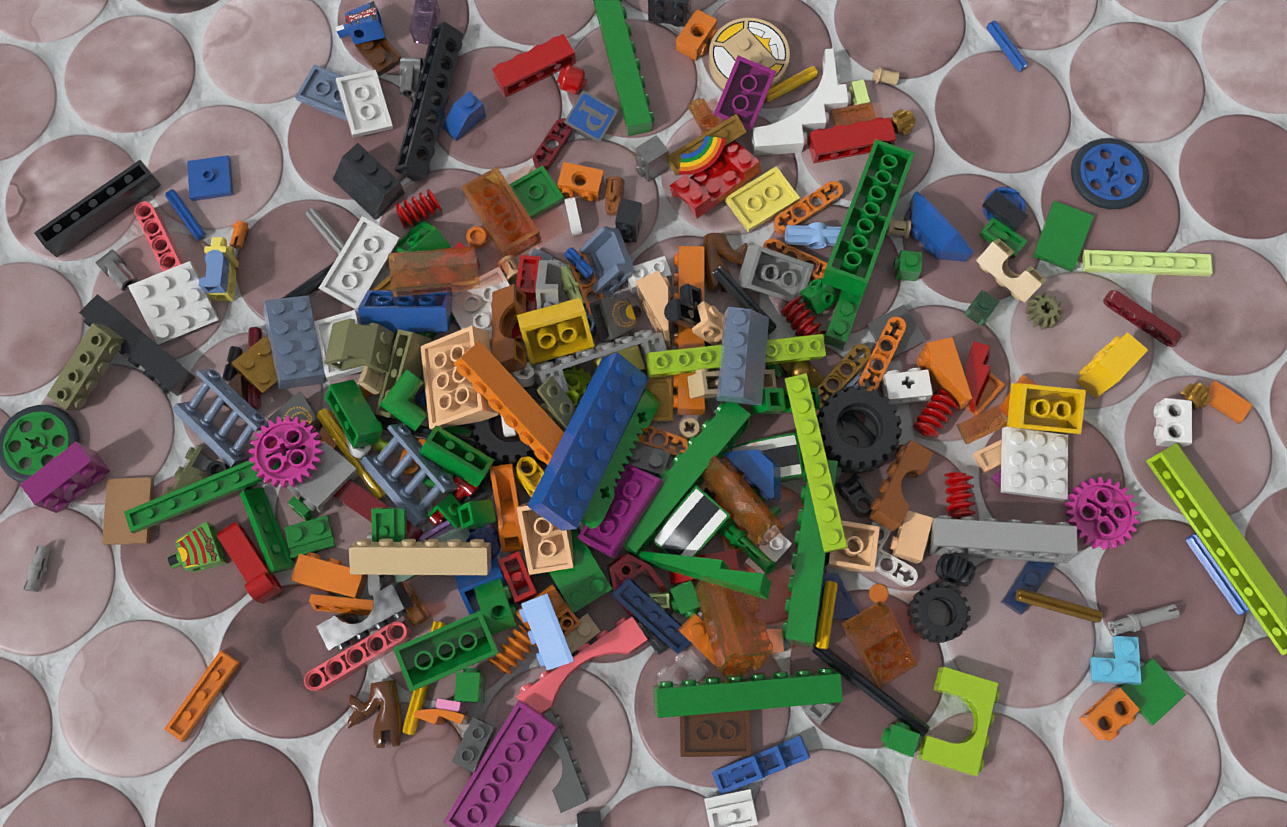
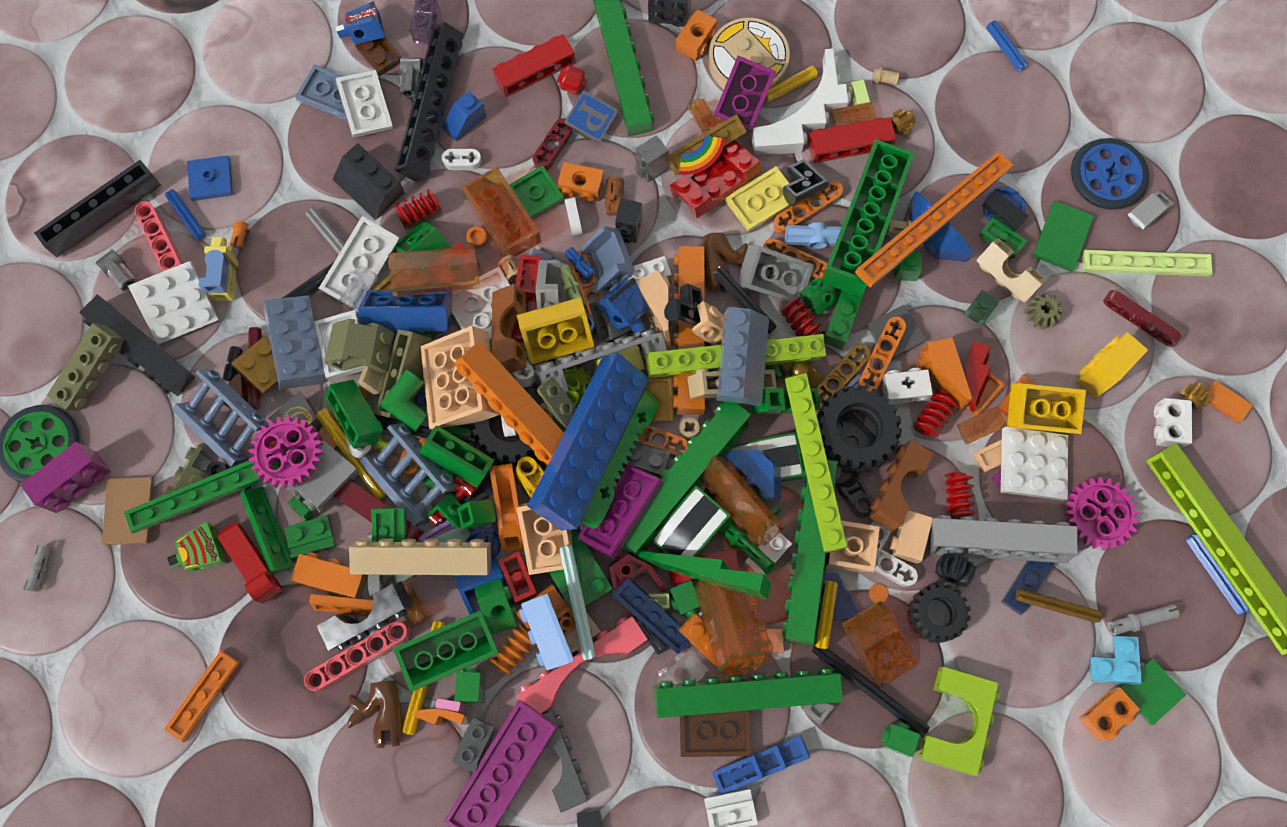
none -> clear piece [339,264,379,310]
none -> white beam [442,149,482,170]
none -> light aqua axle [560,545,595,660]
none -> blue torso [595,277,648,334]
none -> black brick [783,159,829,206]
none -> orange plate [855,151,1014,288]
none -> light grey slope [1128,190,1174,229]

